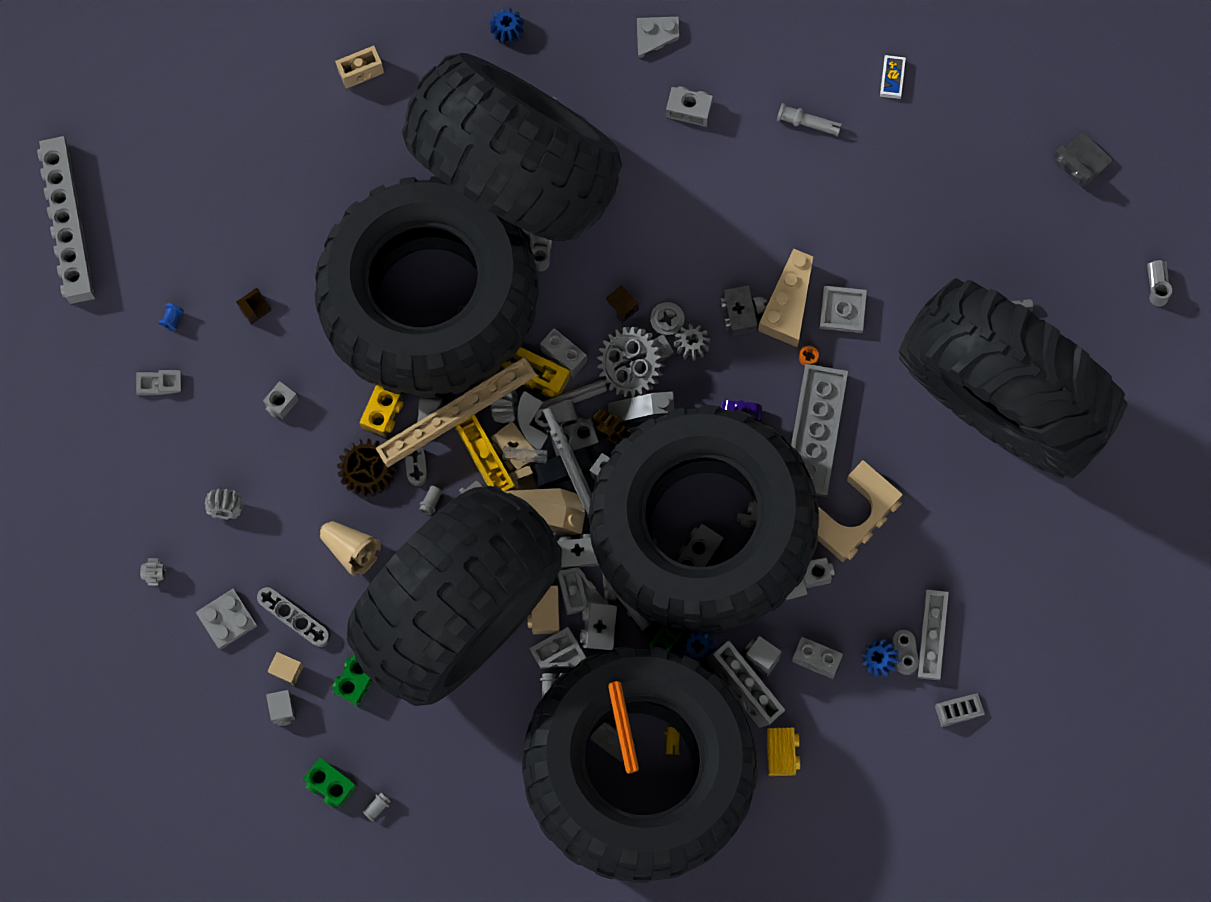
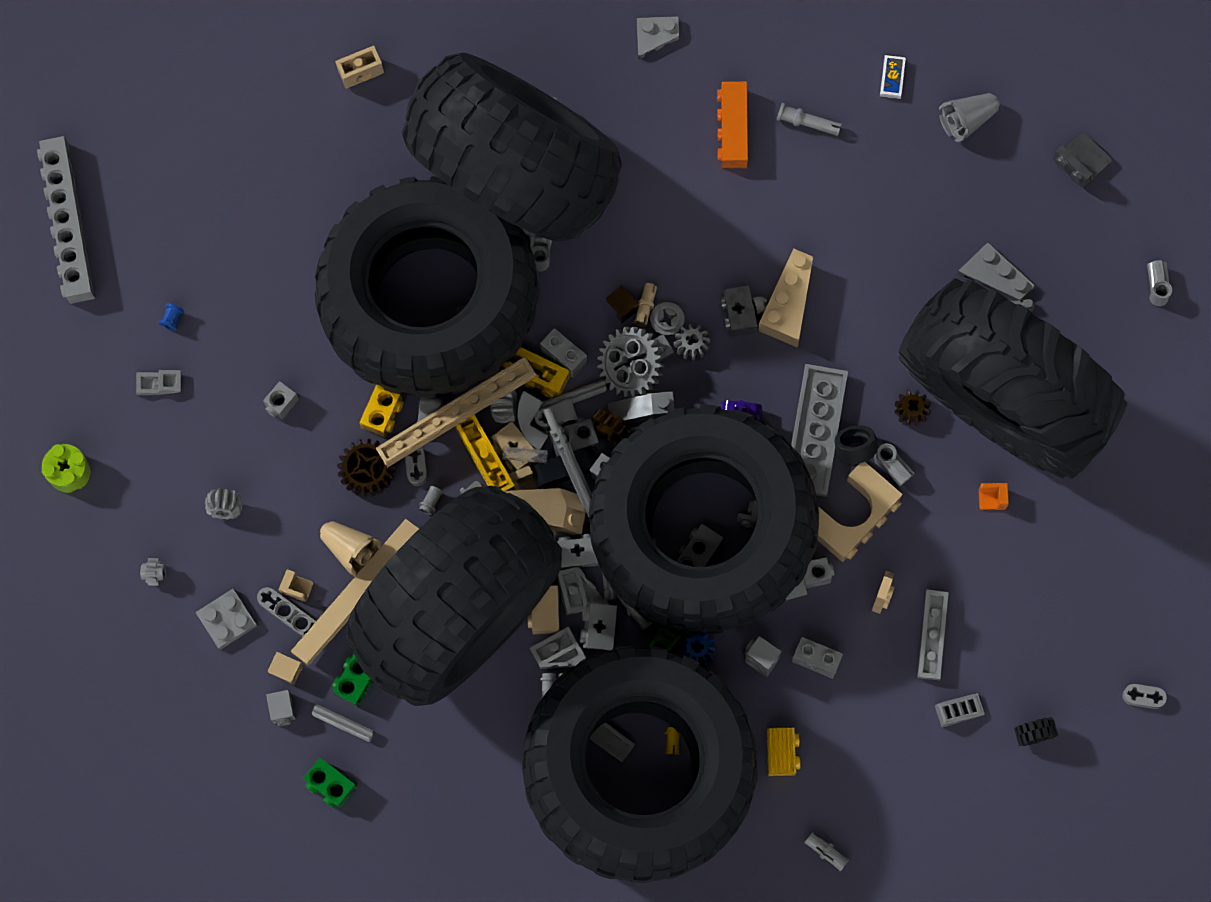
dark brown panel [236,288,271,325] -> none
light grey pin [363,792,391,822] -> none
blue gear [489,7,524,44] -> none
orange axle [608,681,639,773] -> none
light grey brick [666,87,713,127] -> none
light grey brick [703,640,785,728] -> none
orange bush [799,346,819,366] -> none
light grey plate [819,286,867,333] -> none
blue gear [861,639,900,677] -> none
light grey plate [892,630,919,675] -> none
none -> lime brick [42,444,91,493]
none -> tan panel [279,569,314,603]
none -> tan tile [291,519,419,666]
none -> light grey axle [312,705,374,742]
none -> tan pin [634,283,658,327]
none -> orange brick [717,82,748,168]
none -> light grey pin [805,832,849,871]
none -> black tyre [834,425,878,464]
none -> tan wing [872,571,895,614]
none -> light grey piece [874,443,915,486]
none -> dark brown gear [894,390,931,427]
none -> light grey cone [939,93,1000,142]
none -> light grey wing [957,243,1035,301]
none -> orange panel [979,483,1008,510]
none -> black tyre [1014,717,1058,746]
none -> light grey beam [1122,684,1167,709]

